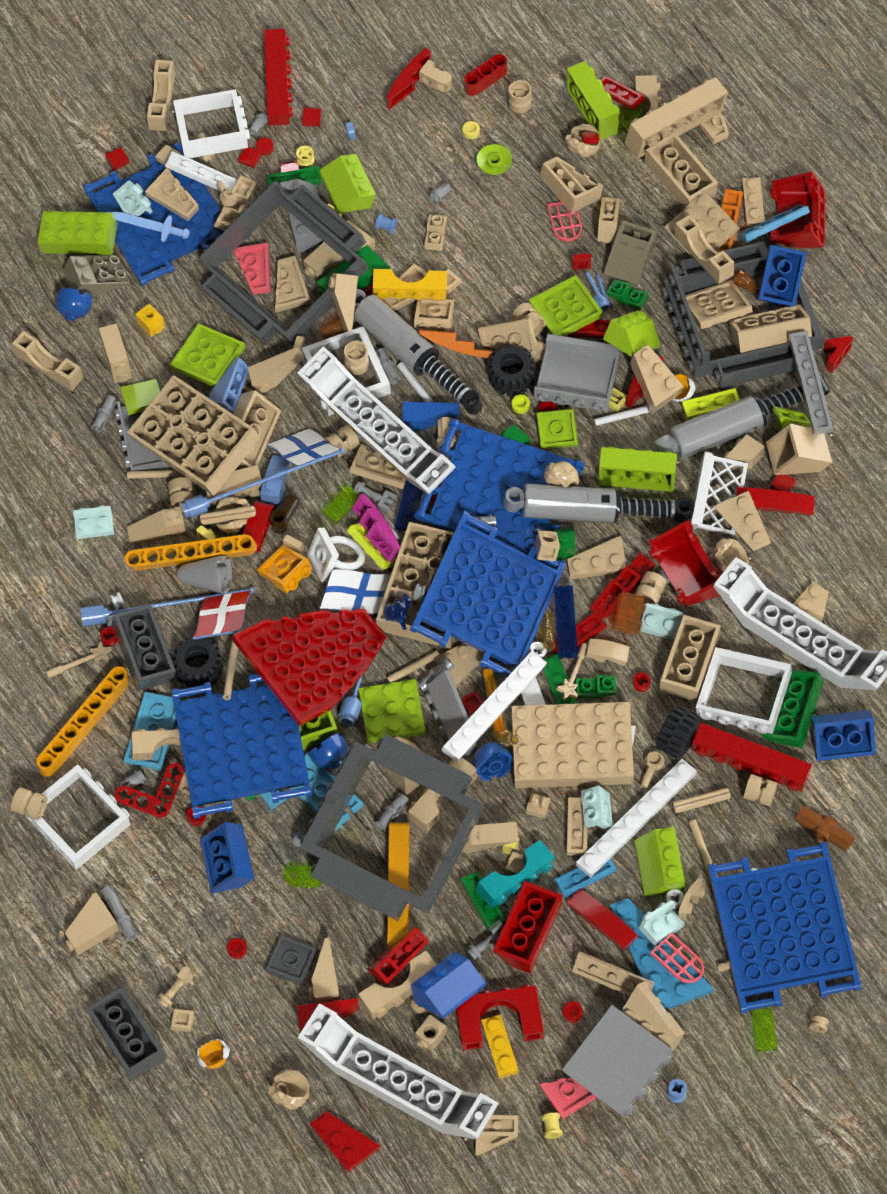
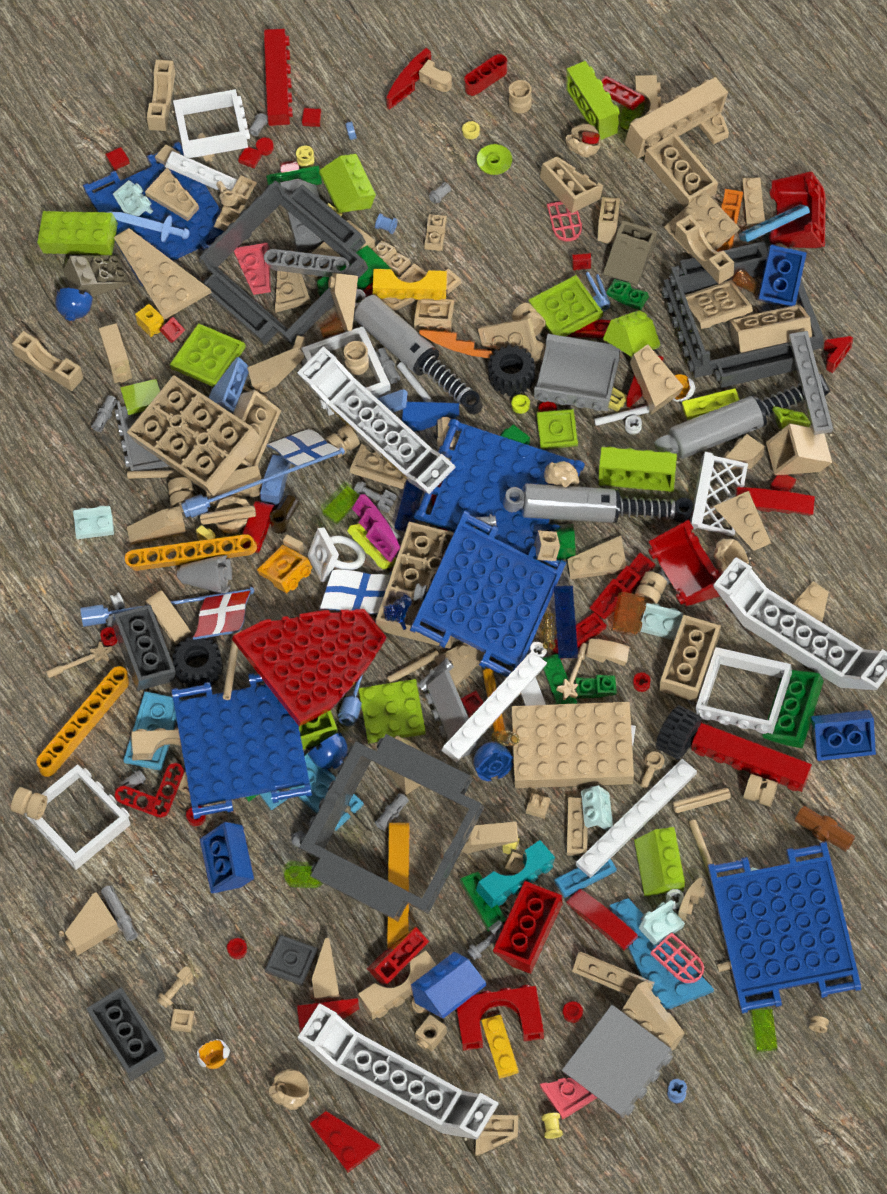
tan arch [408,758,478,833] -> none
none -> tan wing [114,228,212,320]
none -> tan beam [145,590,192,645]
none -> plate [159,317,185,343]
none -> light grey beam [264,249,351,277]
none -> tan slope [373,241,411,275]
none -> medium blue tile [377,389,408,413]
none -> white bush [625,415,642,435]

